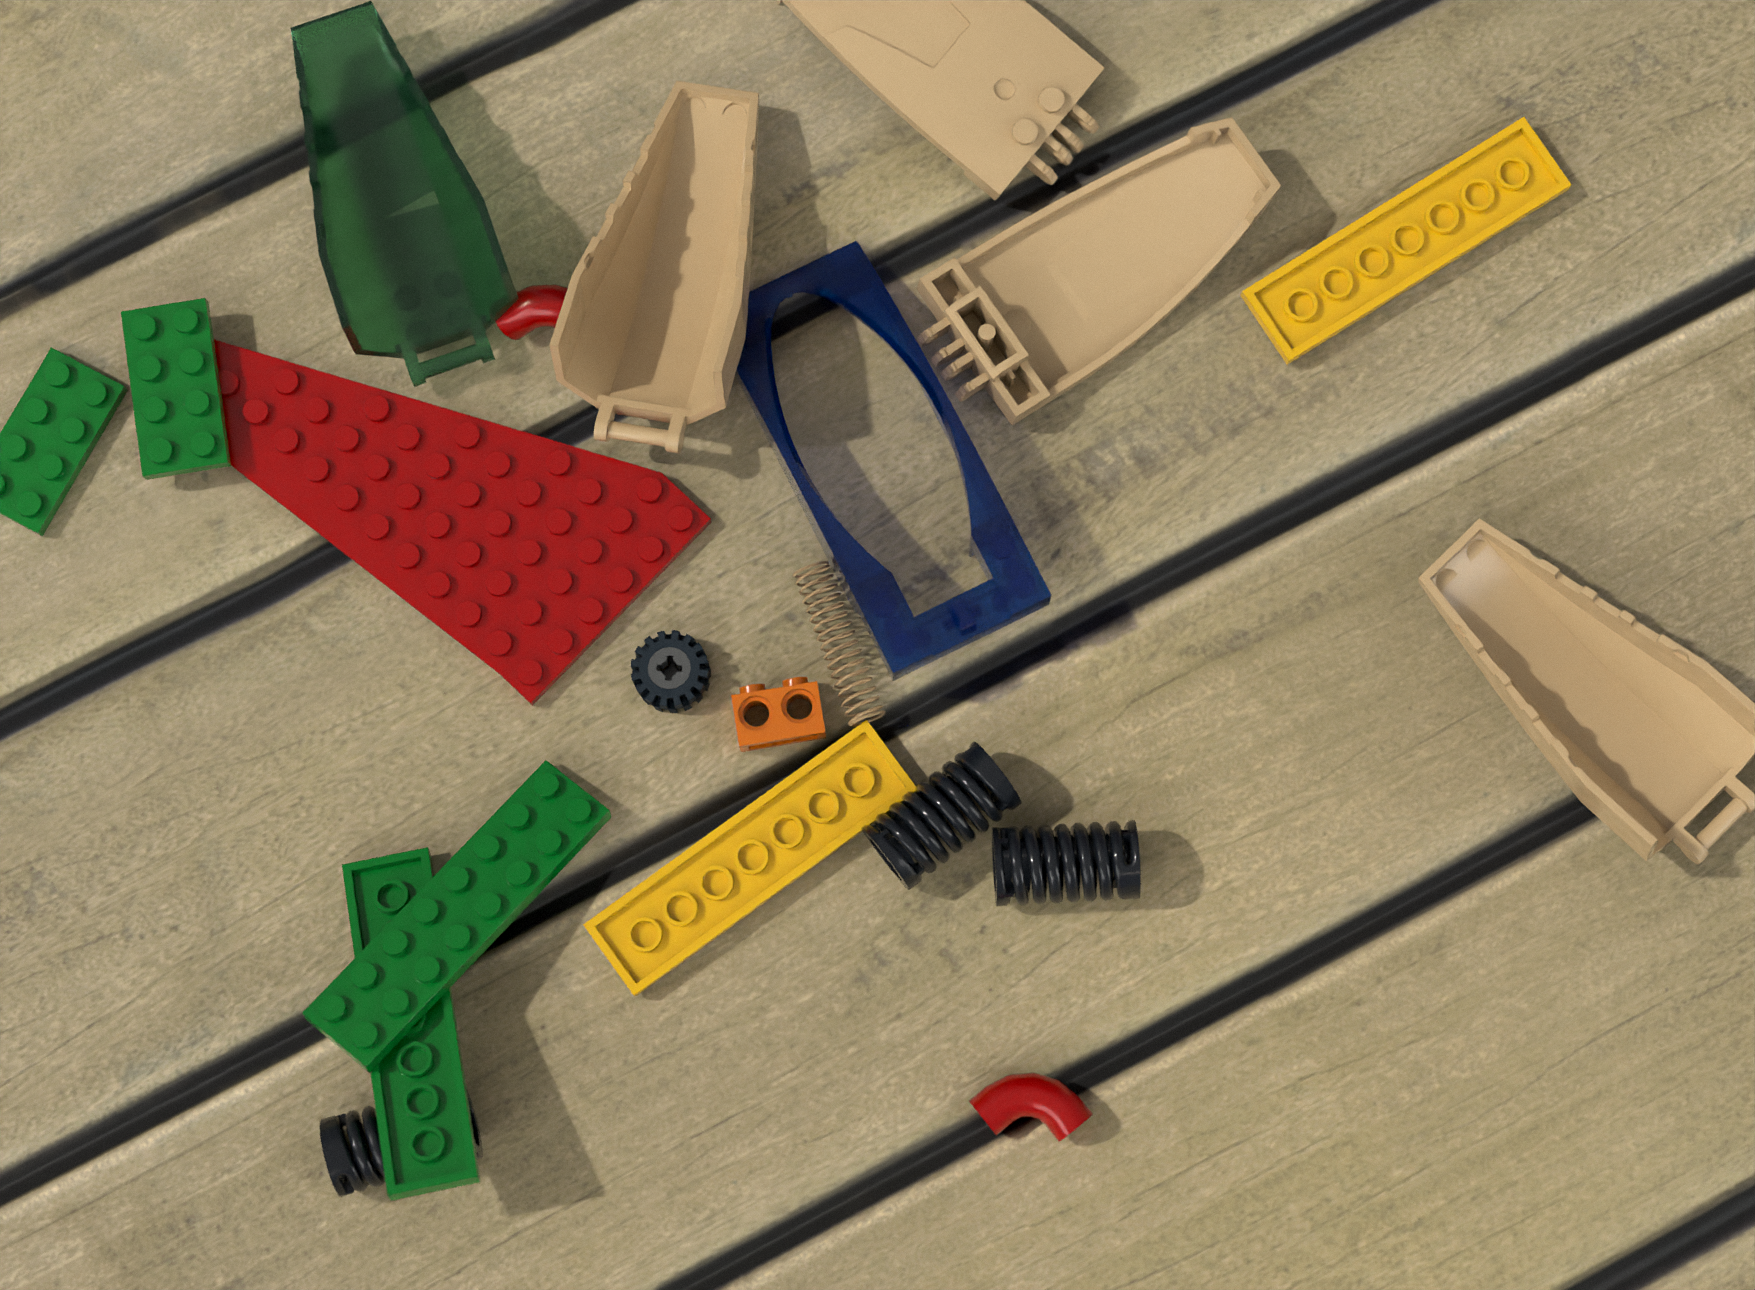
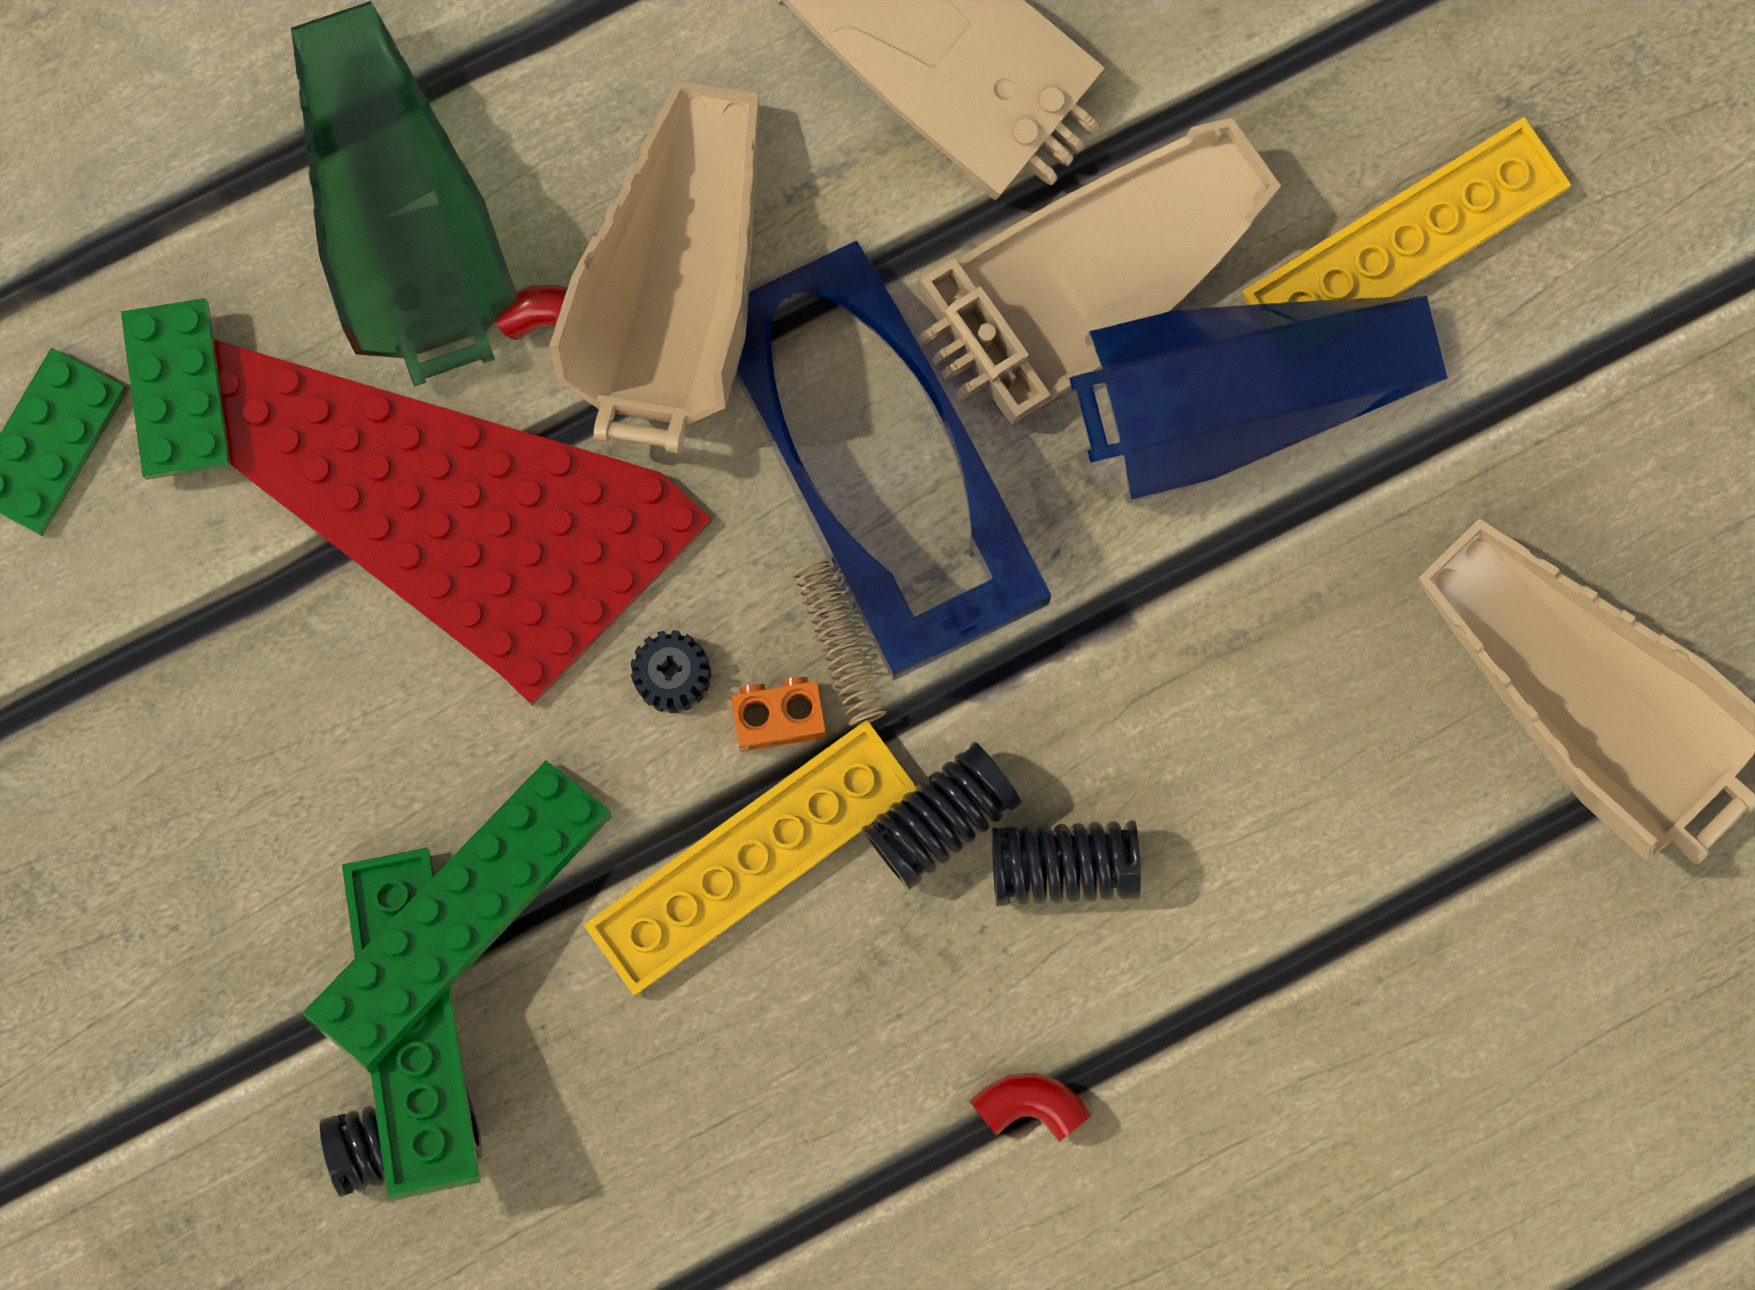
none -> clear blue windscreen [1069,296,1448,503]

